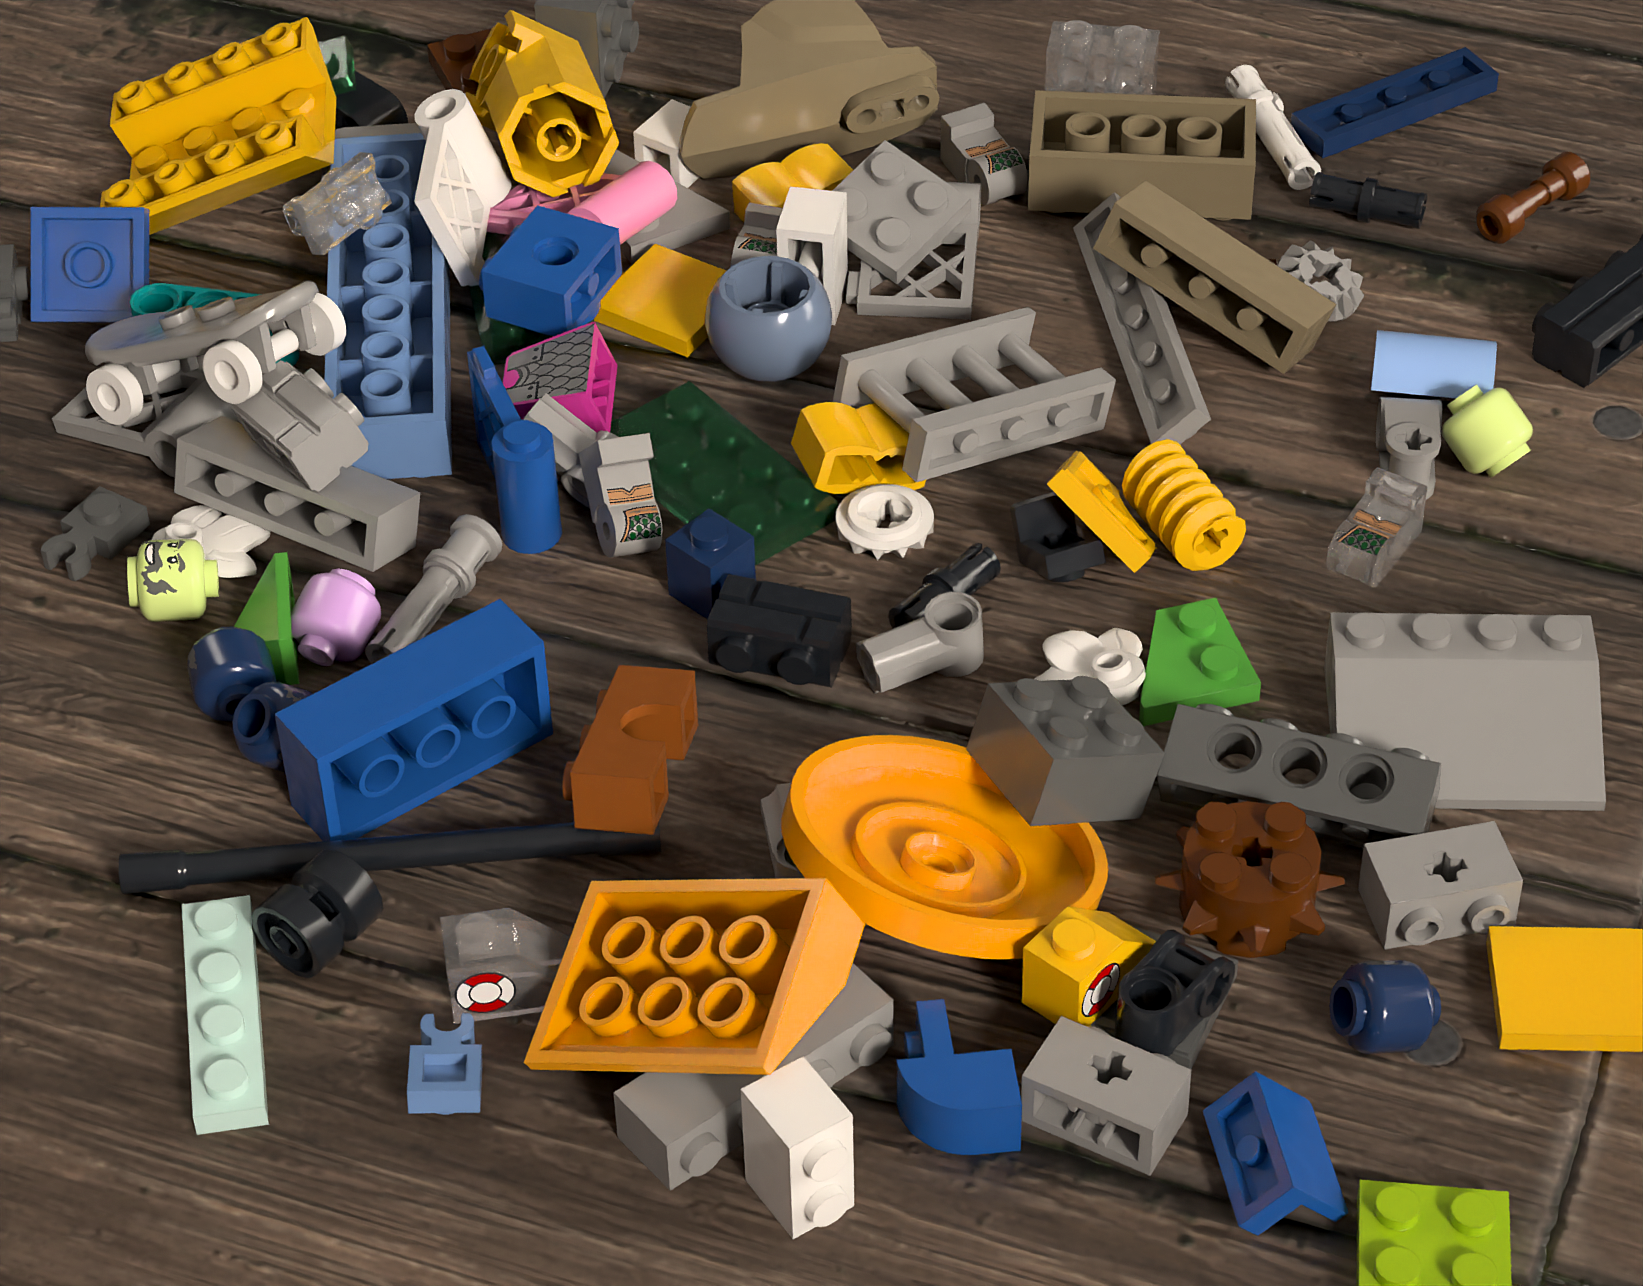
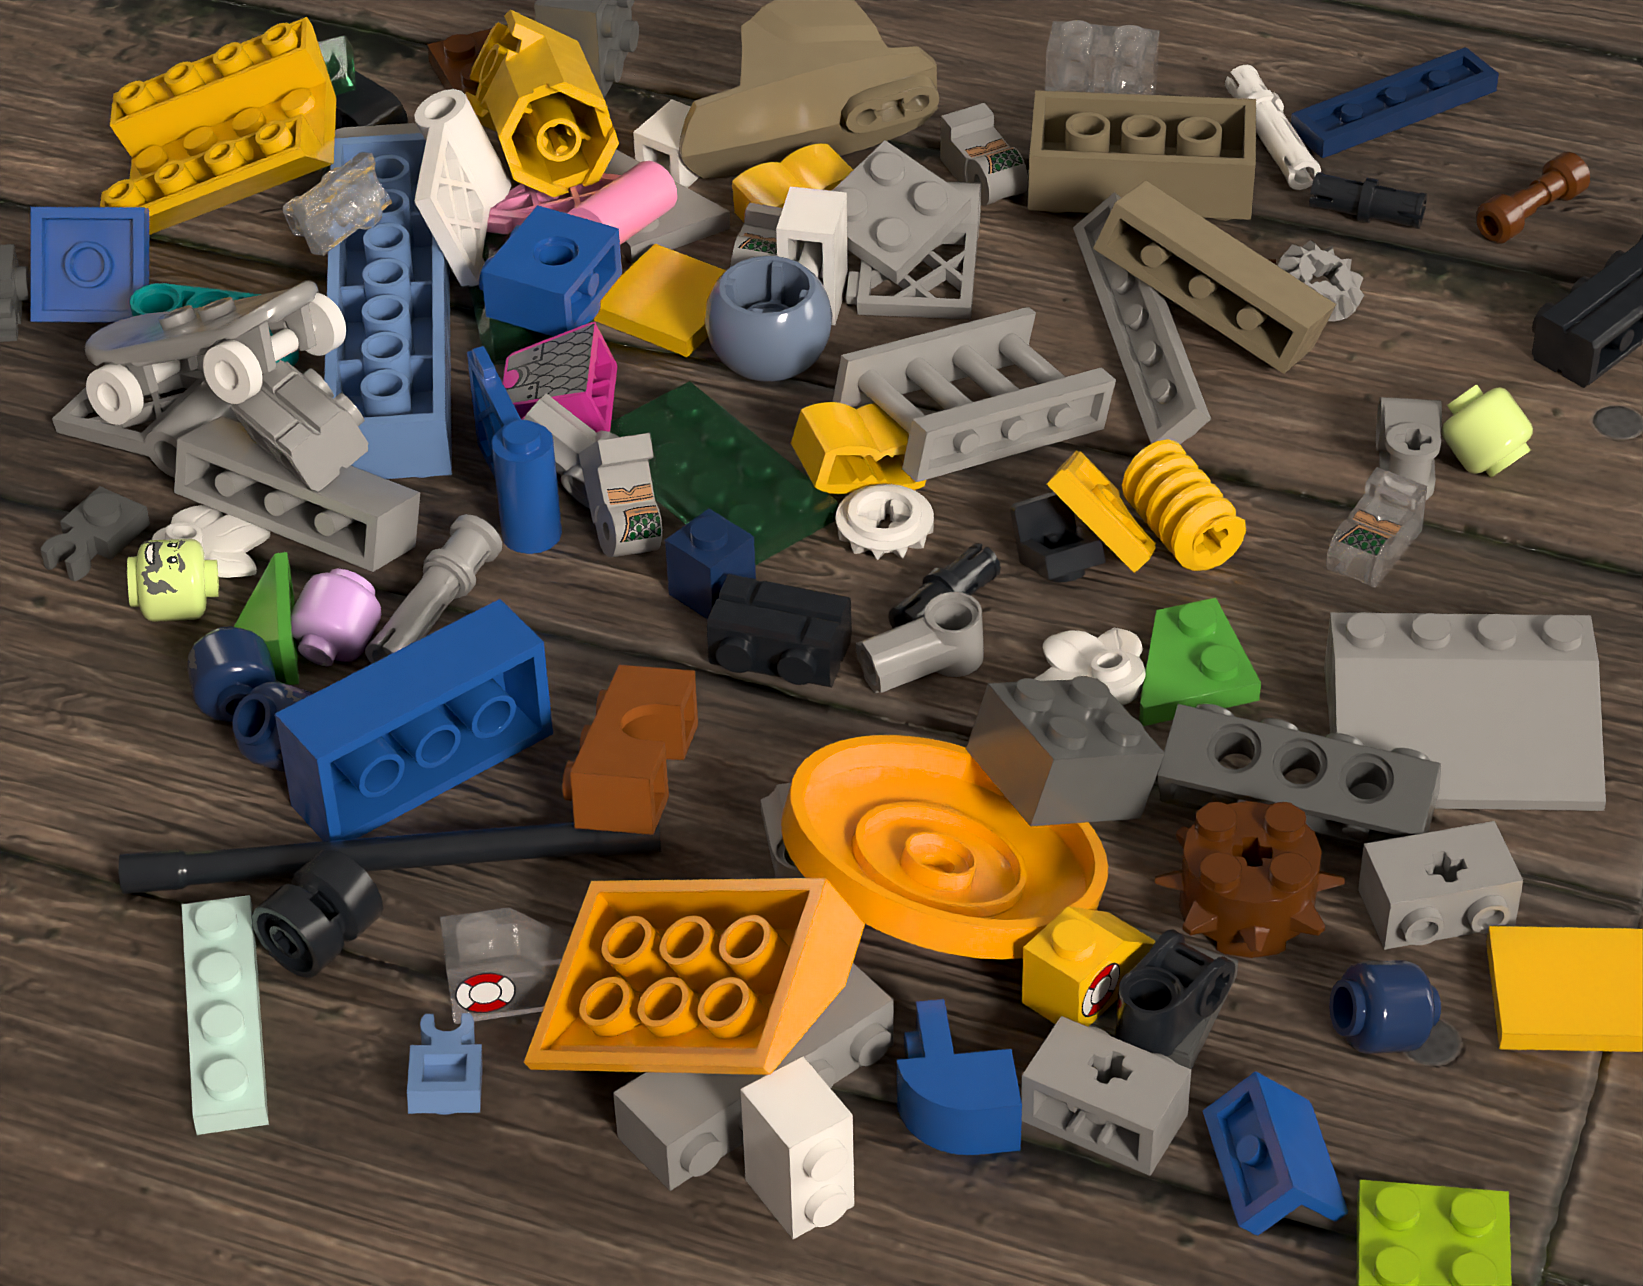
light blue brick [1371,330,1497,399] -> none

